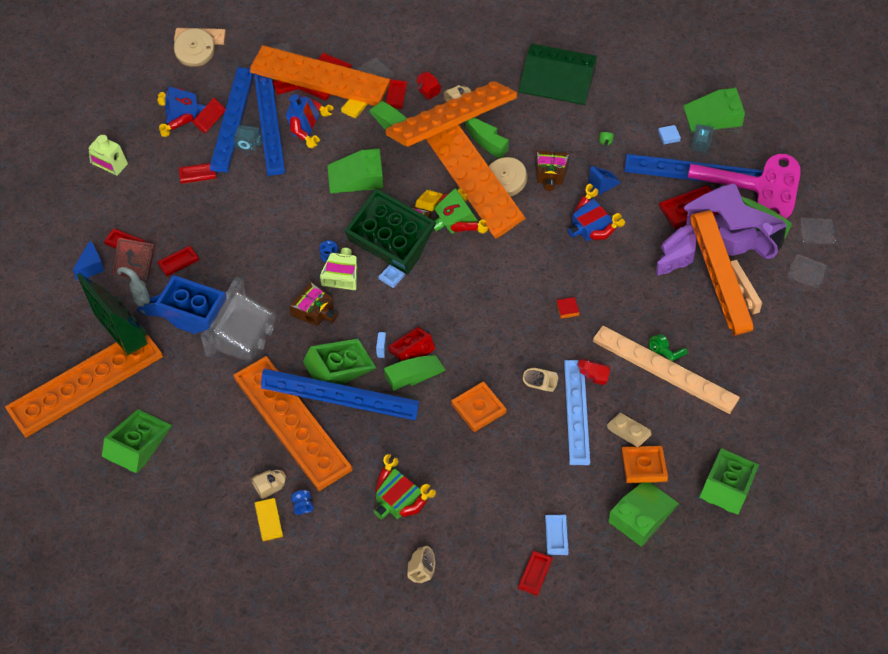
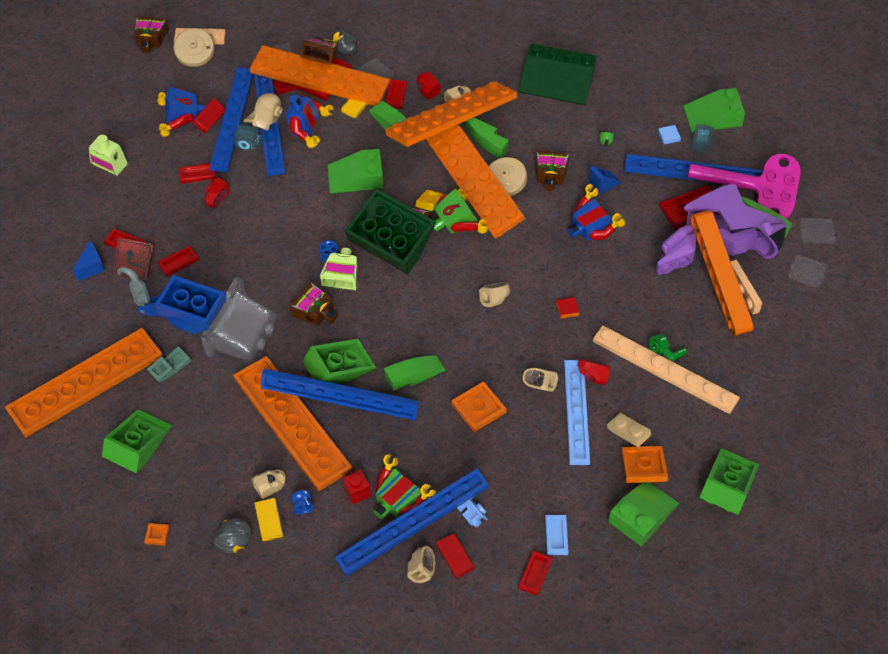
dark green slope [77,273,148,356] -> none
light blue tile [376,332,386,358] -> none
light blue tile [378,265,405,288] -> none
red bracket [387,327,435,362] -> none
none -> reddish brown torso [134,16,169,53]
none -> orange tile [144,523,170,546]
none -> sand green slope [147,346,192,383]
none -> red rock [204,178,230,208]
none -> dark grey hair [214,518,251,554]
none -> tan head [243,93,282,131]
none -> reddish brown torso [301,37,338,65]
none -> dark grey hair [332,28,359,55]
none -> blue plate [335,469,489,577]
none -> red brick [342,469,371,505]
none -> red tile [436,533,474,579]
none -> light blue hinge [457,497,488,527]
none -> tan rock [479,282,510,307]

